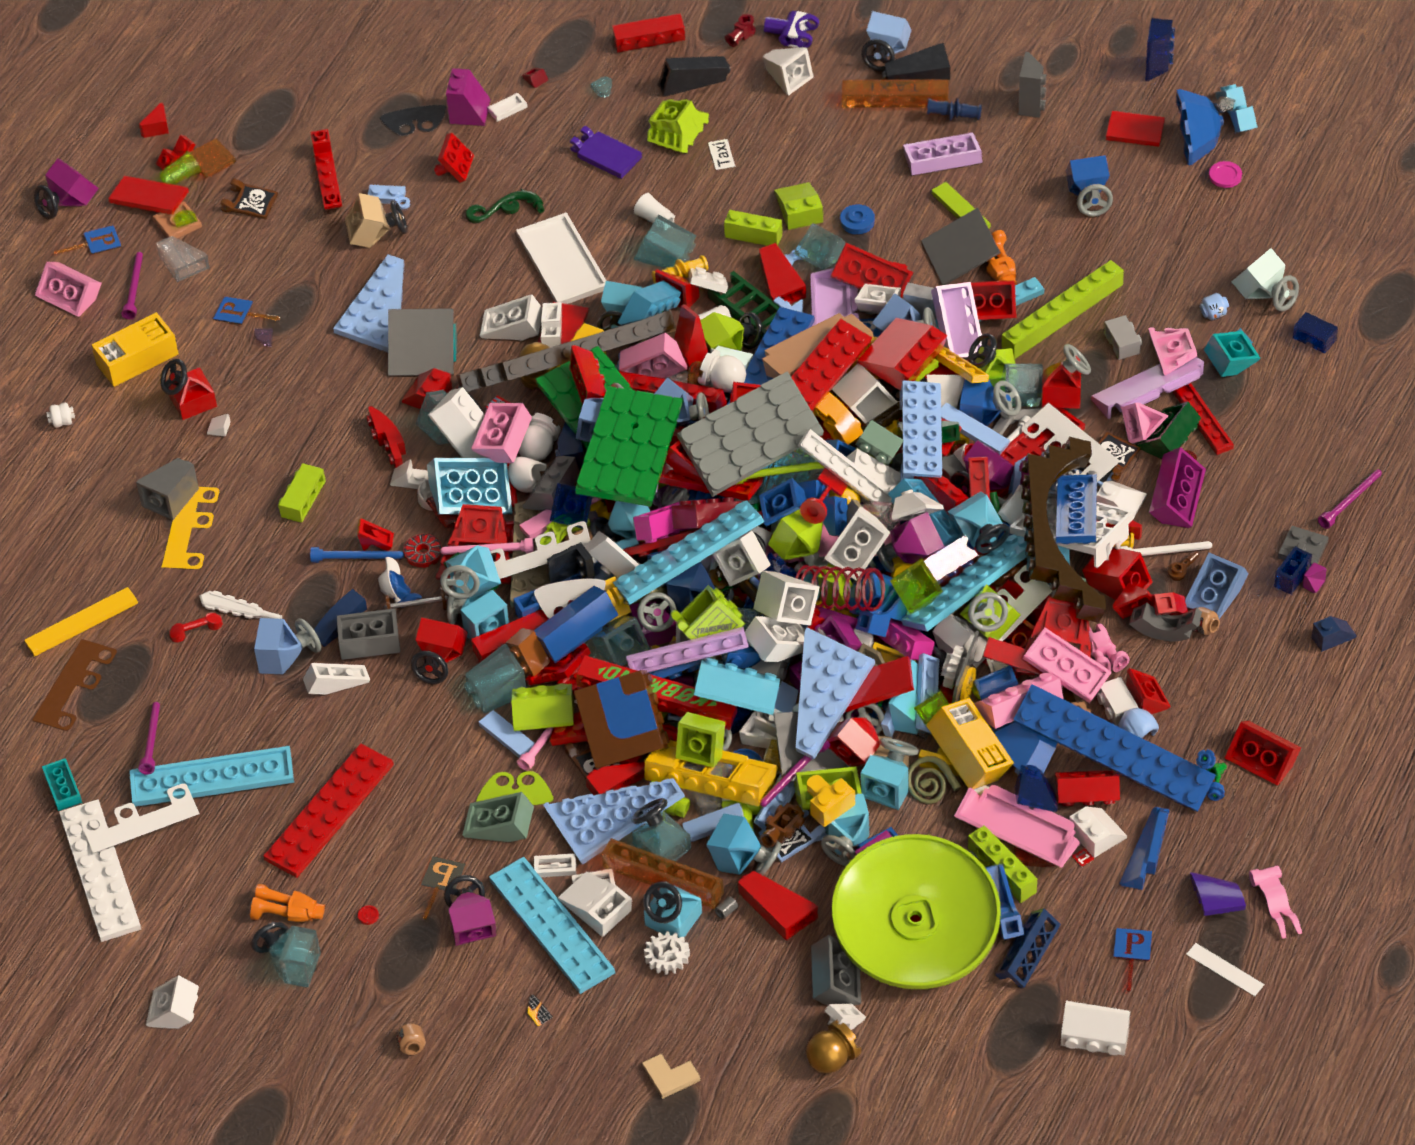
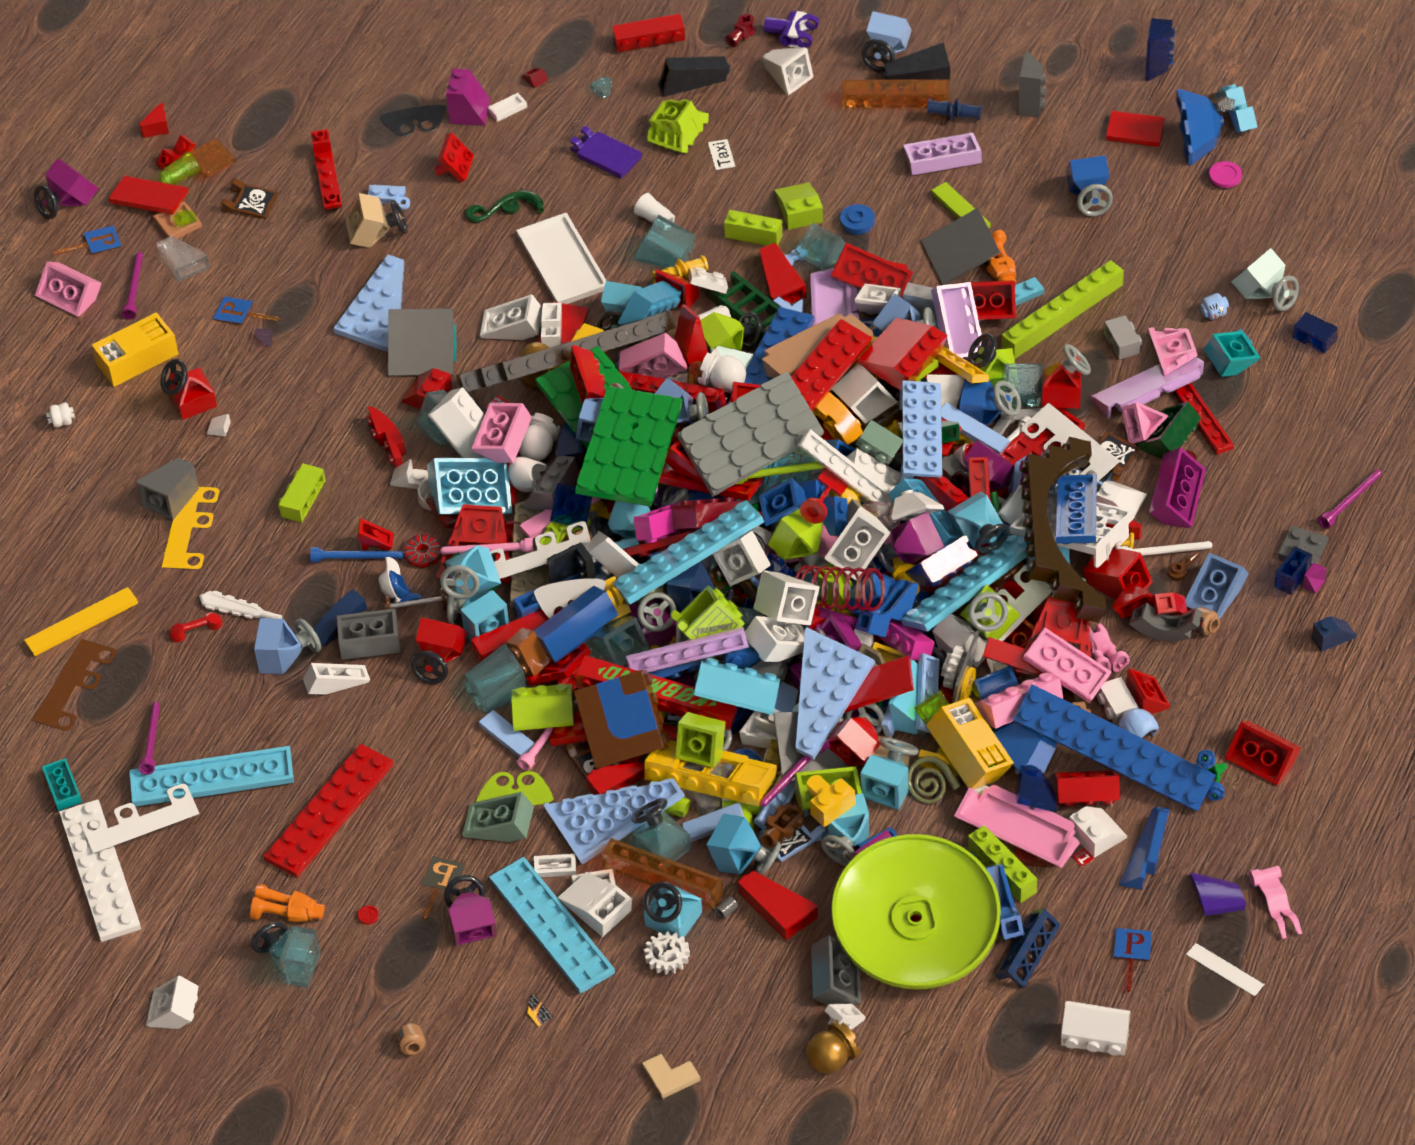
clear neon green slope [890,559,943,614] -> none

